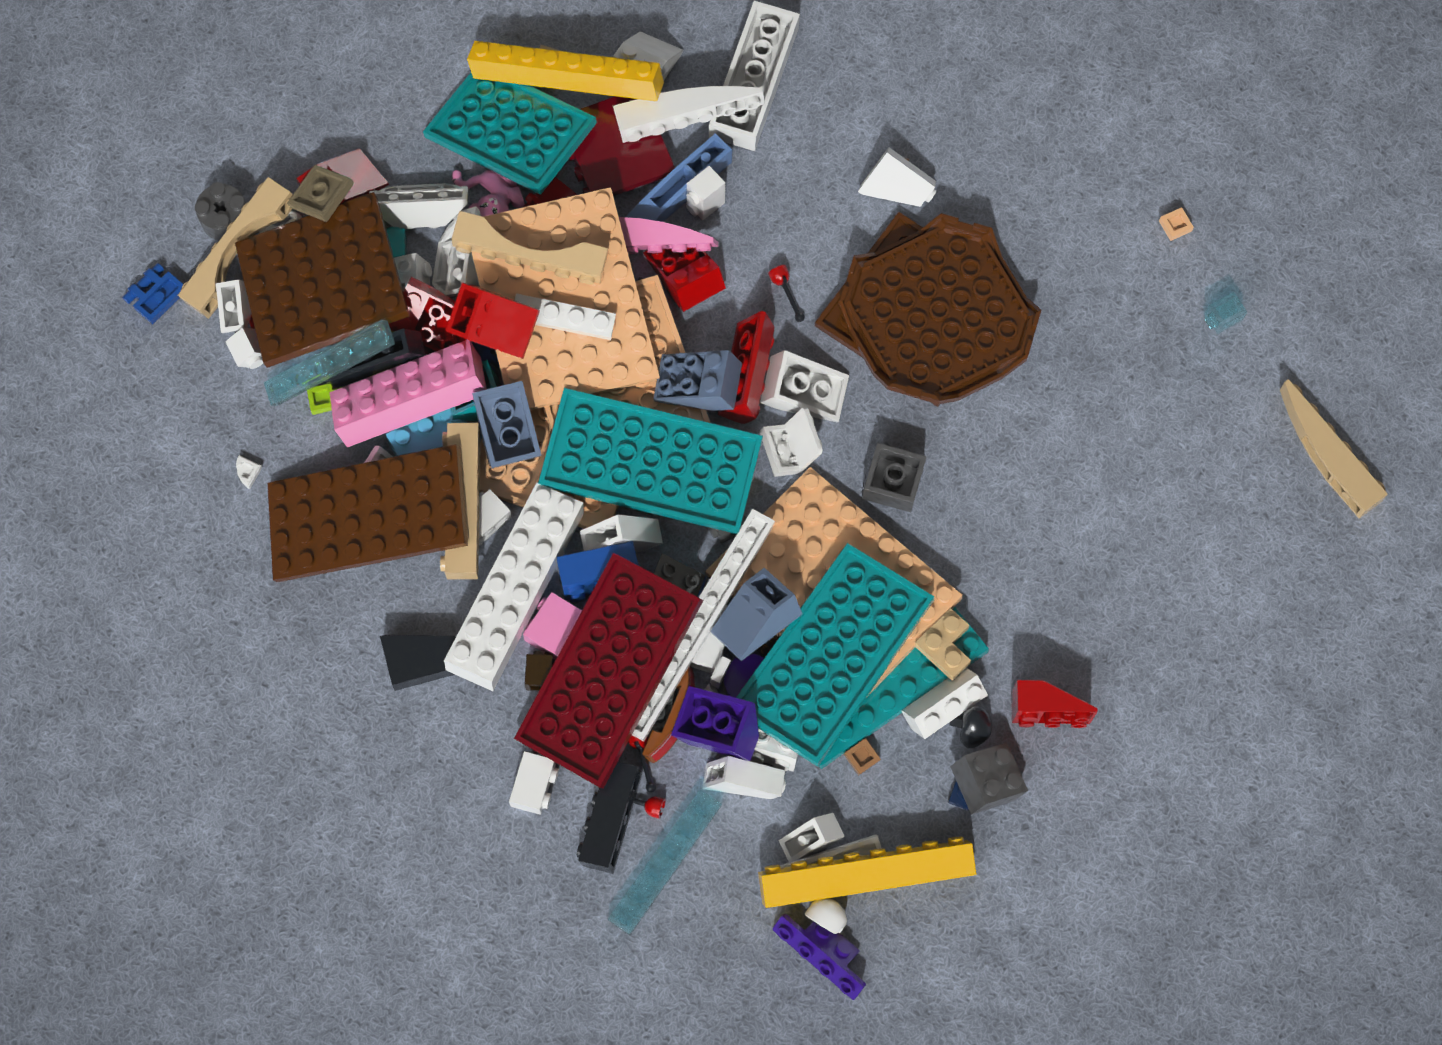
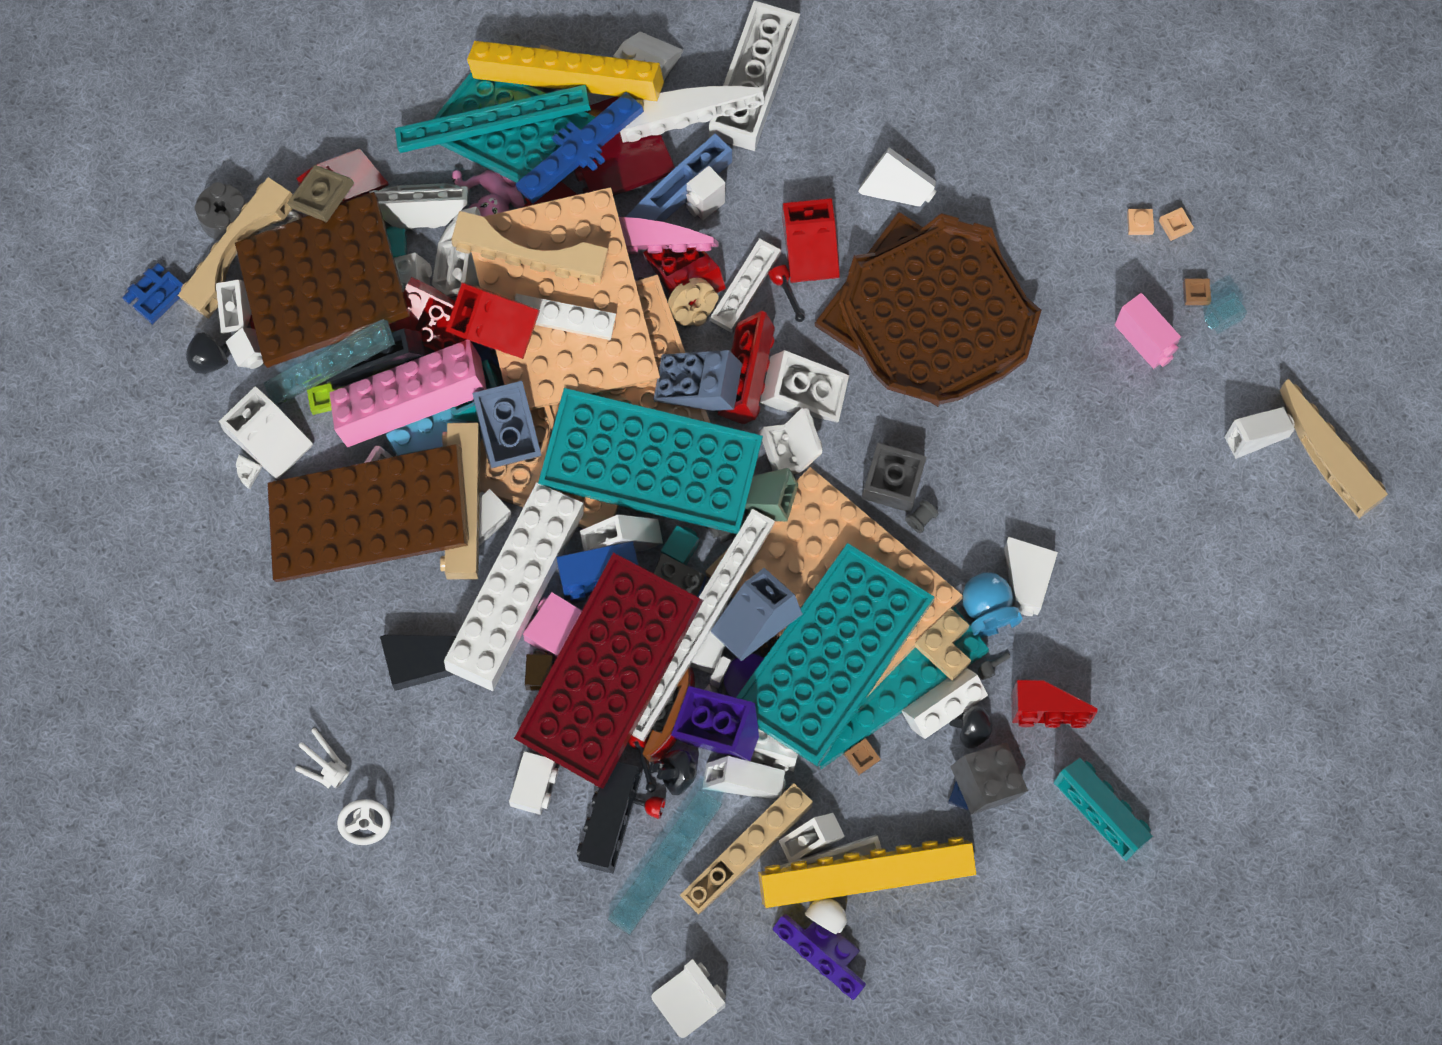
none -> black piece [186,332,228,374]
none -> white slope [219,386,313,480]
none -> white plant [295,728,349,789]
none -> white piece [337,799,391,845]
none -> teal plate [395,85,591,153]
none -> blue hinge [515,92,644,204]
none -> black piece [648,749,697,795]
none -> white bracket [651,959,726,1038]
none -> teal brick [661,525,699,565]
none -> tan plate [668,278,719,326]
none -> tan slope [680,783,813,915]
none -> white plate [710,238,781,333]
none -> sand green torso [745,468,799,522]
none -> red slope [782,198,840,283]
none -> dark grey bush [905,500,939,534]
none -> dark azure tile [962,572,1023,638]
none -> dark grey hand [978,652,1010,680]
none -> white slope [1004,537,1058,616]
none -> teal slope [1054,758,1153,861]
none -> bright pink brick [1115,293,1181,369]
none -> light nougat plate [1127,209,1154,235]
none -> medium nougat plate [1183,279,1211,305]
none -> white slope [1225,407,1295,459]

